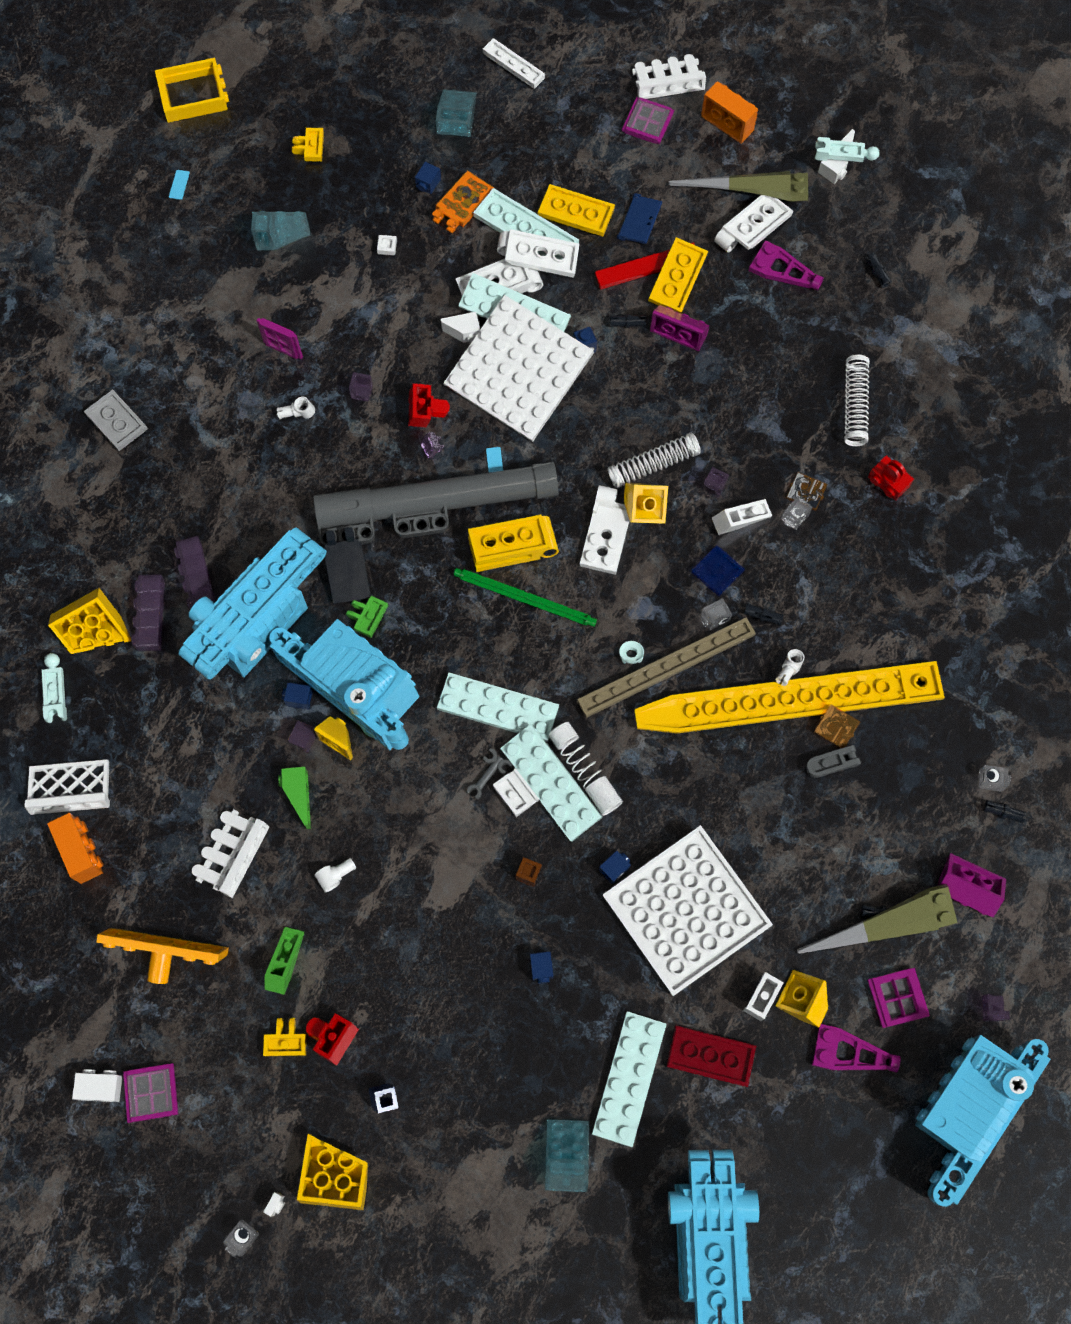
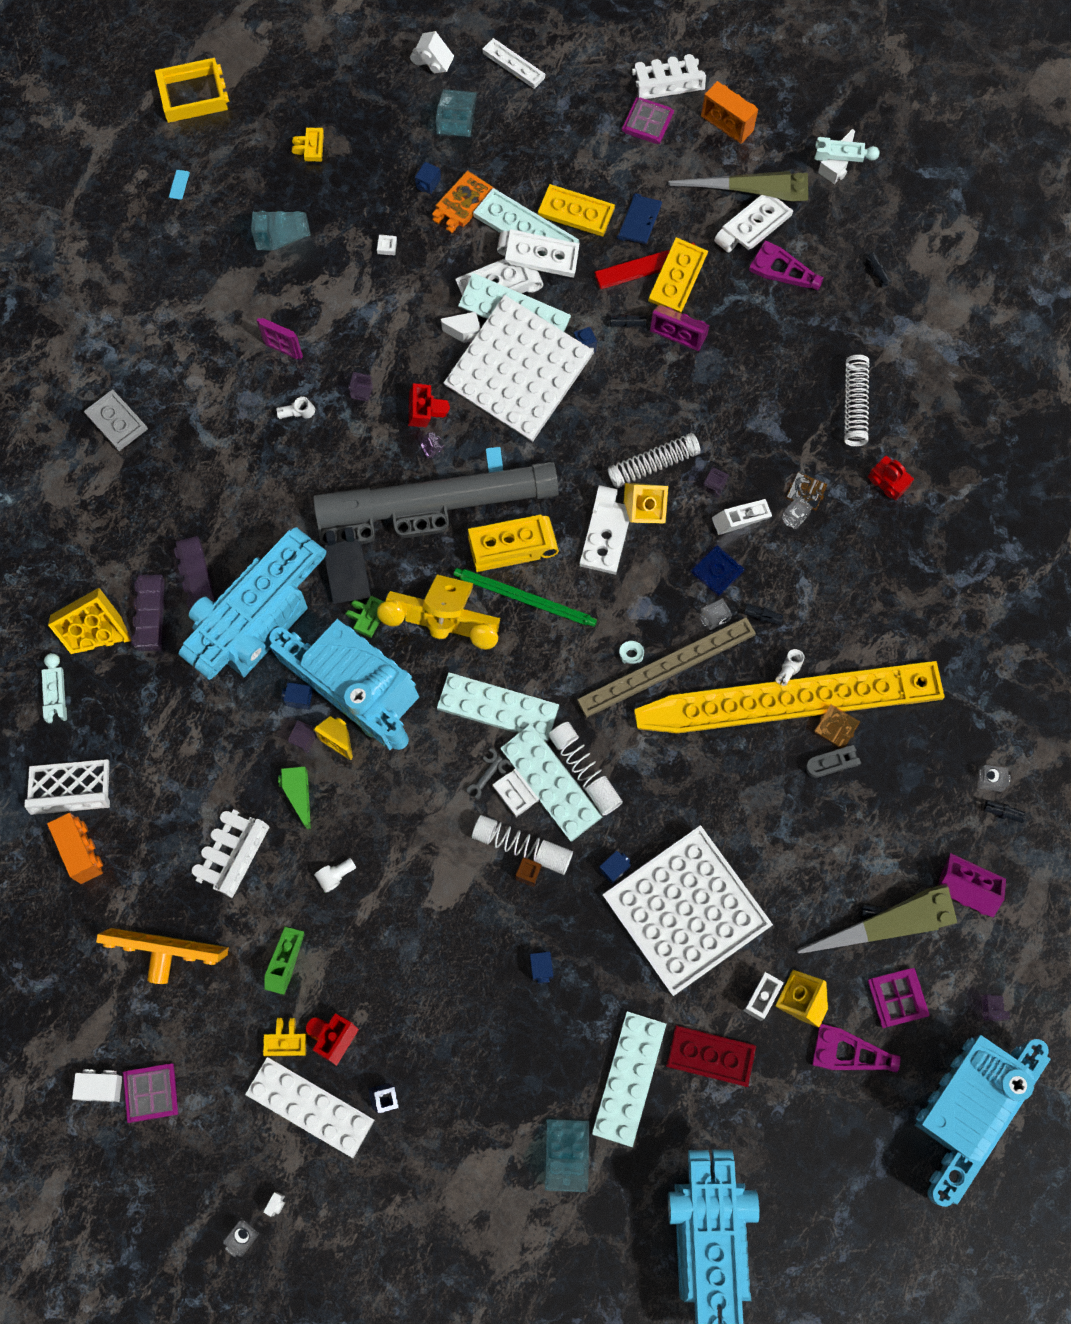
yellow wedge [297,1134,368,1210] -> none
none -> white plate [245,1057,375,1158]
none -> yellow piece [377,575,500,649]
none -> white brick [410,31,454,74]
none -> white piece [472,815,573,875]

